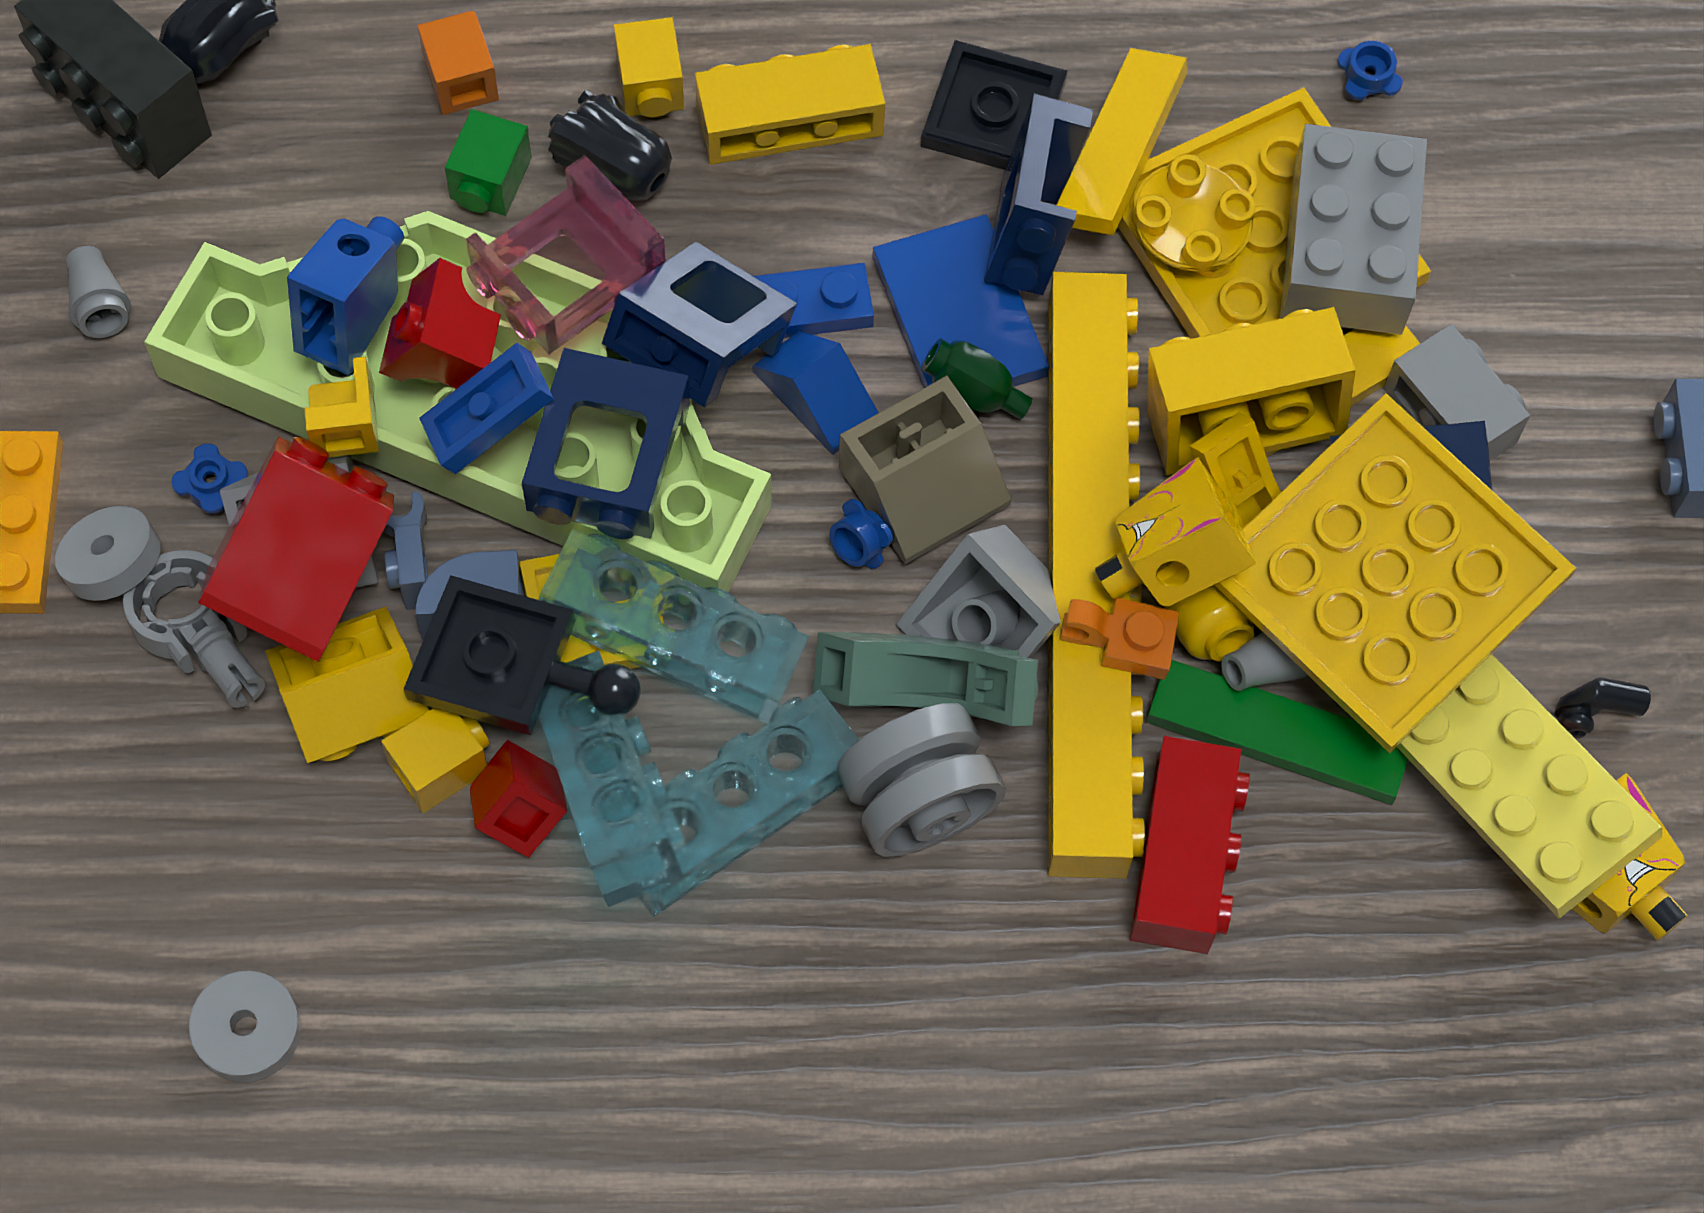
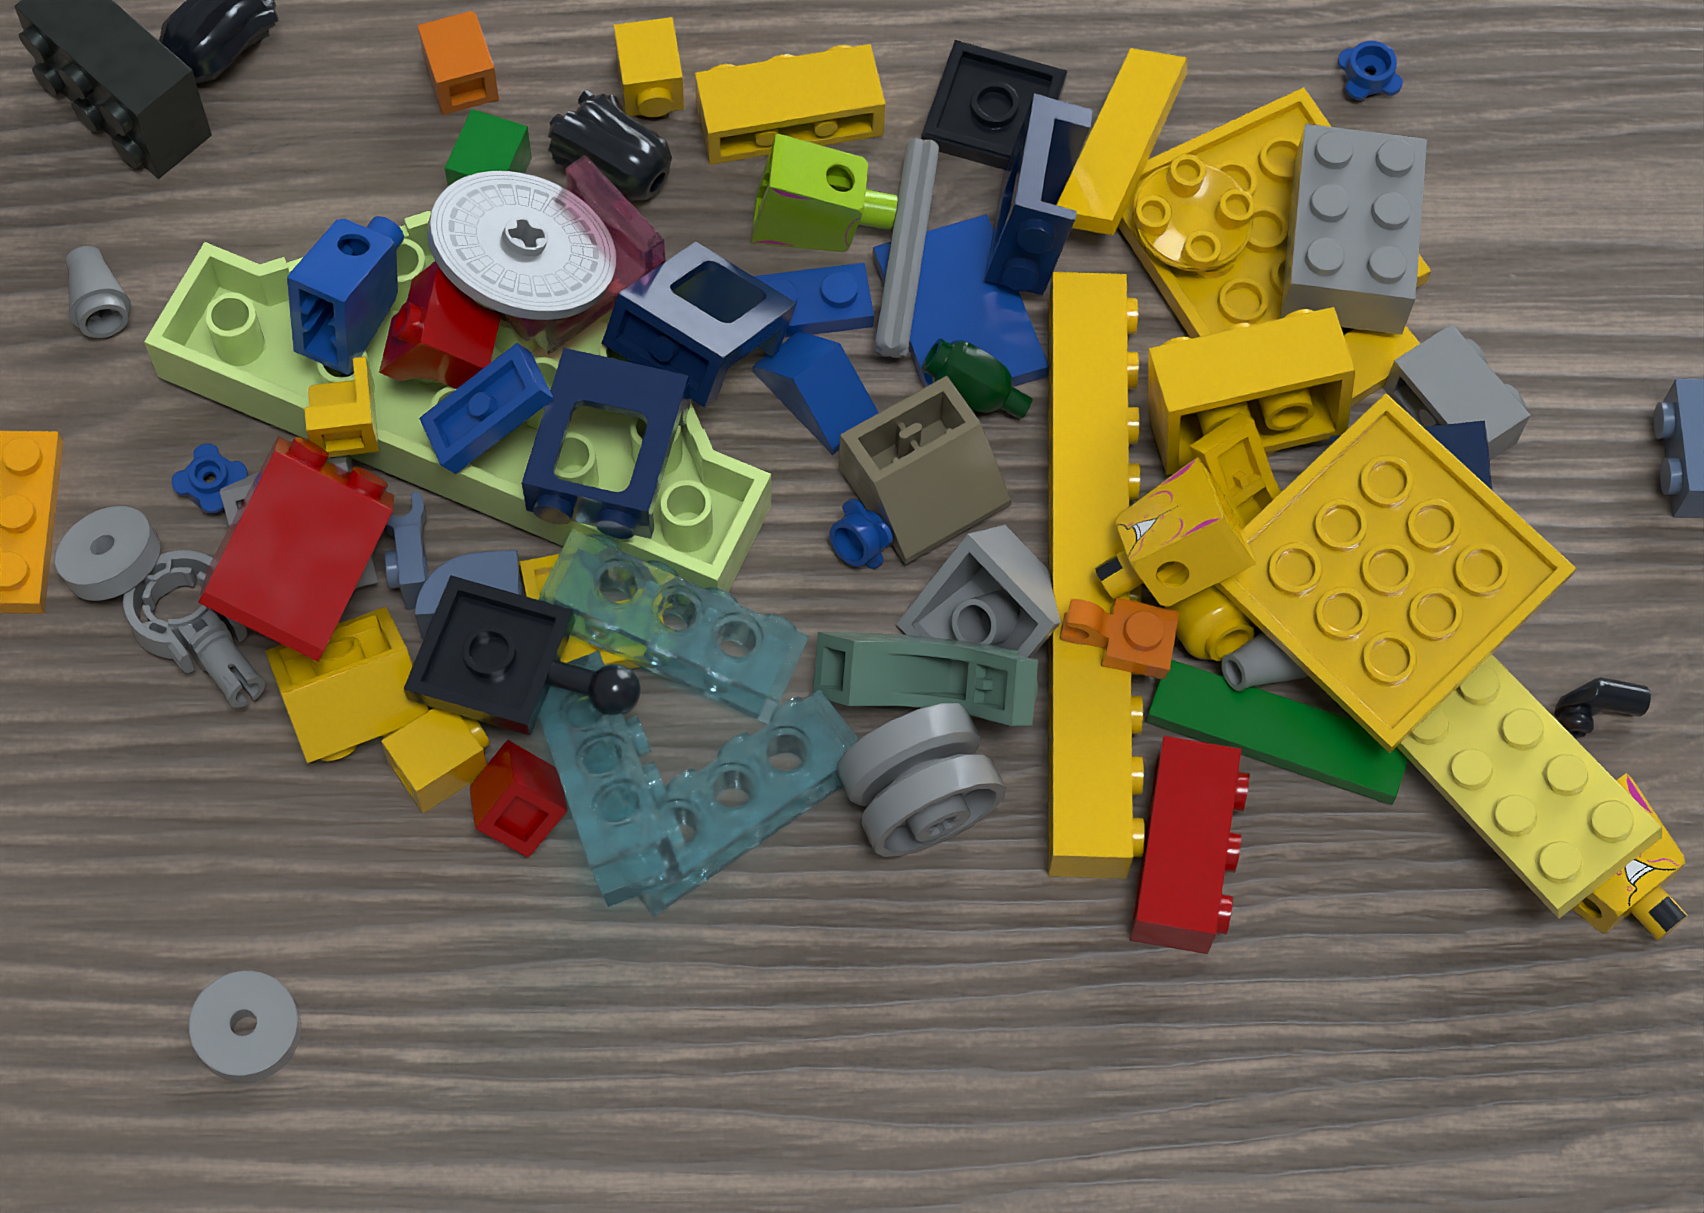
none -> piece [427,171,616,320]
none -> lime torso [750,134,897,252]
none -> light grey axle [875,138,939,358]

